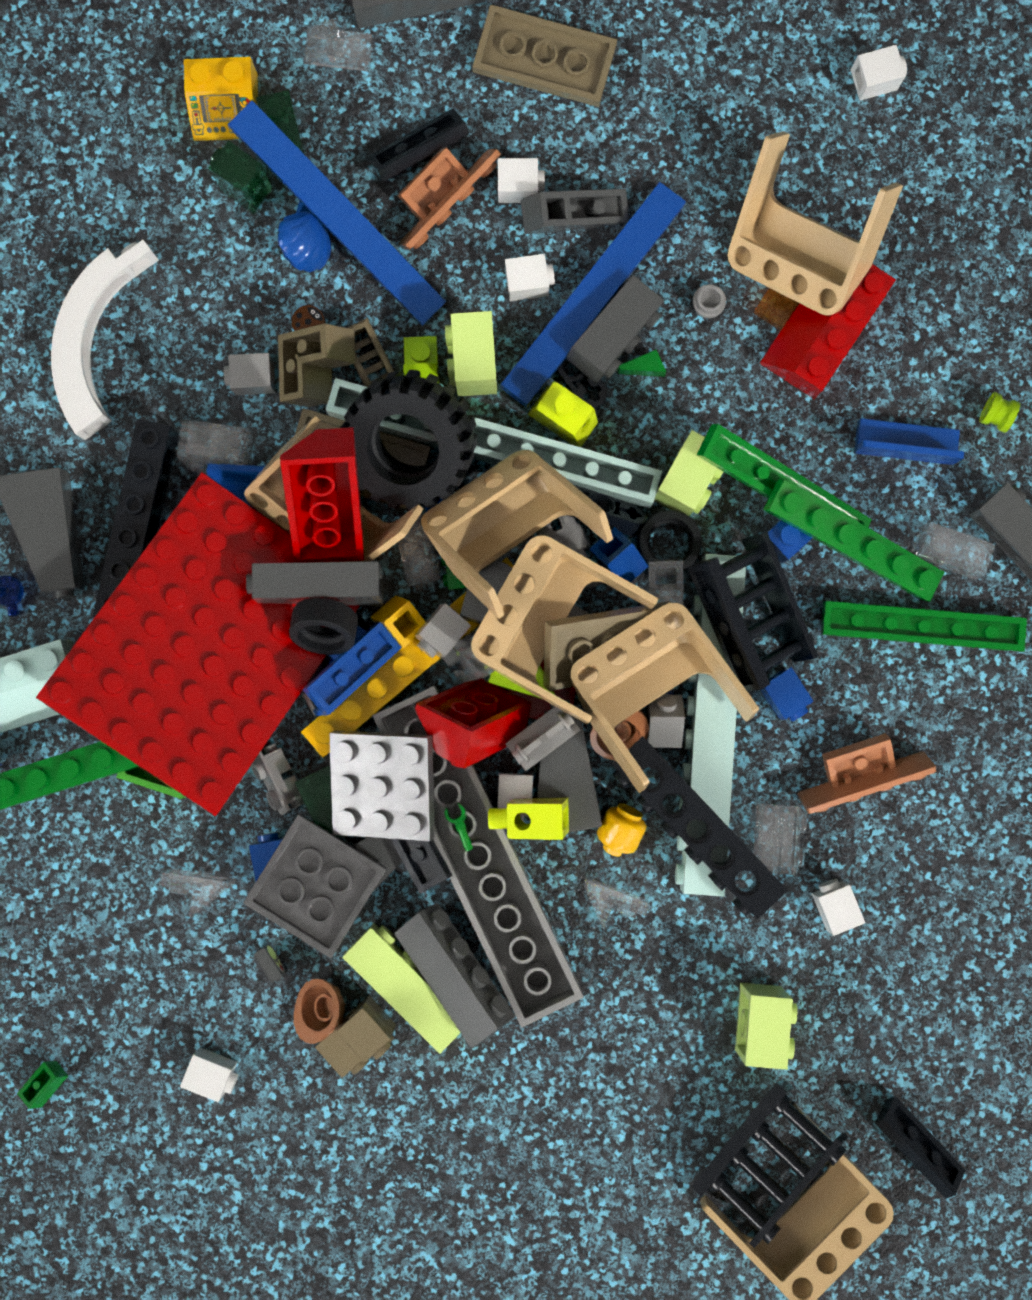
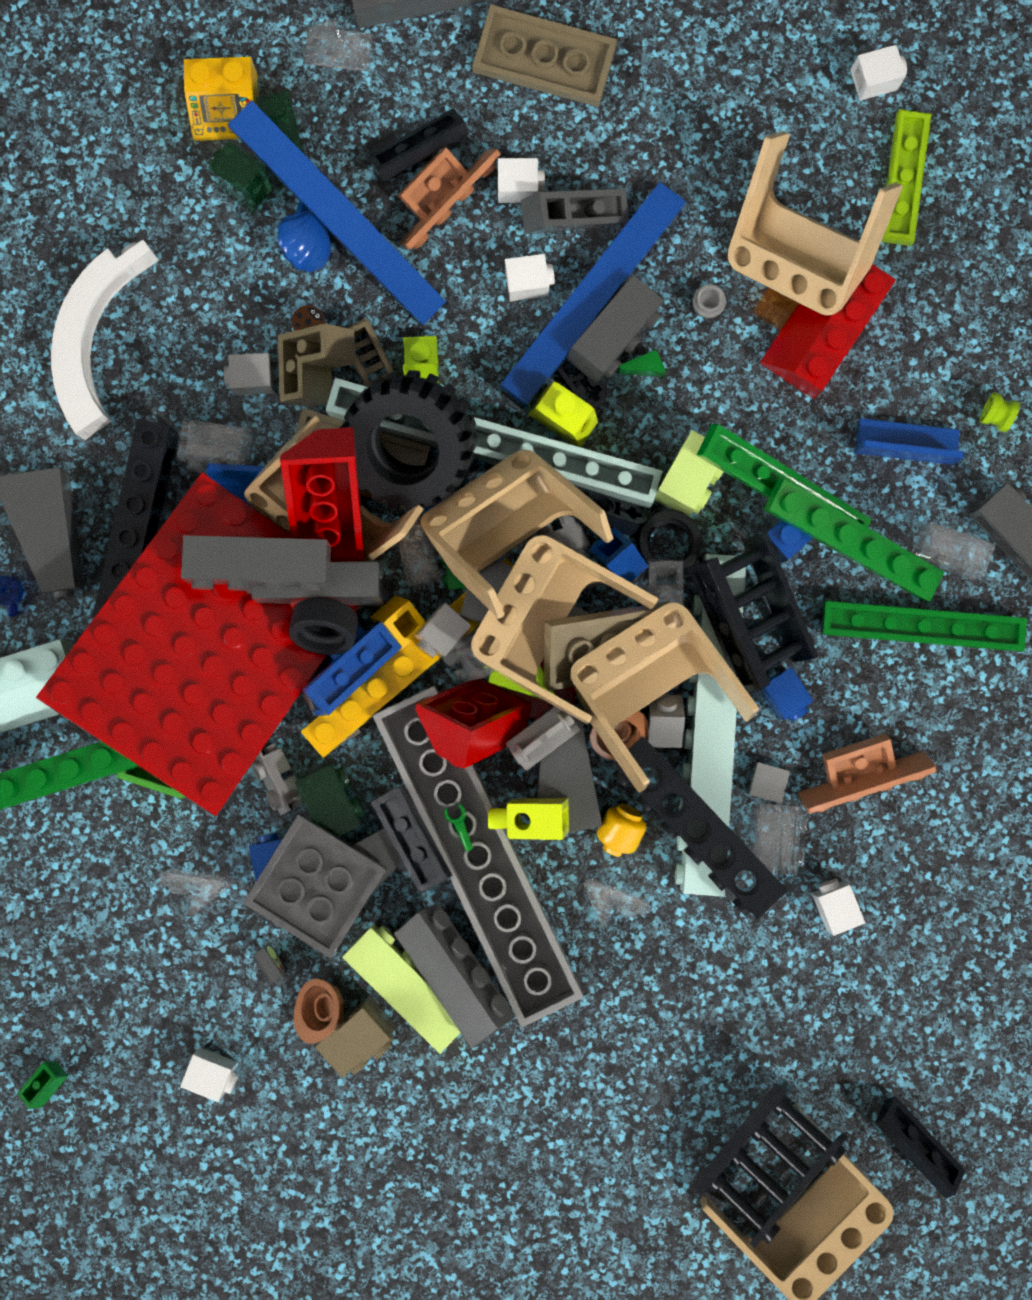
plate [329,731,435,841] -> none
yellowish green brick [445,311,497,397] -> none
white brick [498,773,533,822] -> none
yellowish green brick [735,982,797,1070] -> none
none -> dark grey brick [181,535,331,593]
none -> light grey tile [748,762,790,804]
none -> lime tile [881,109,932,246]

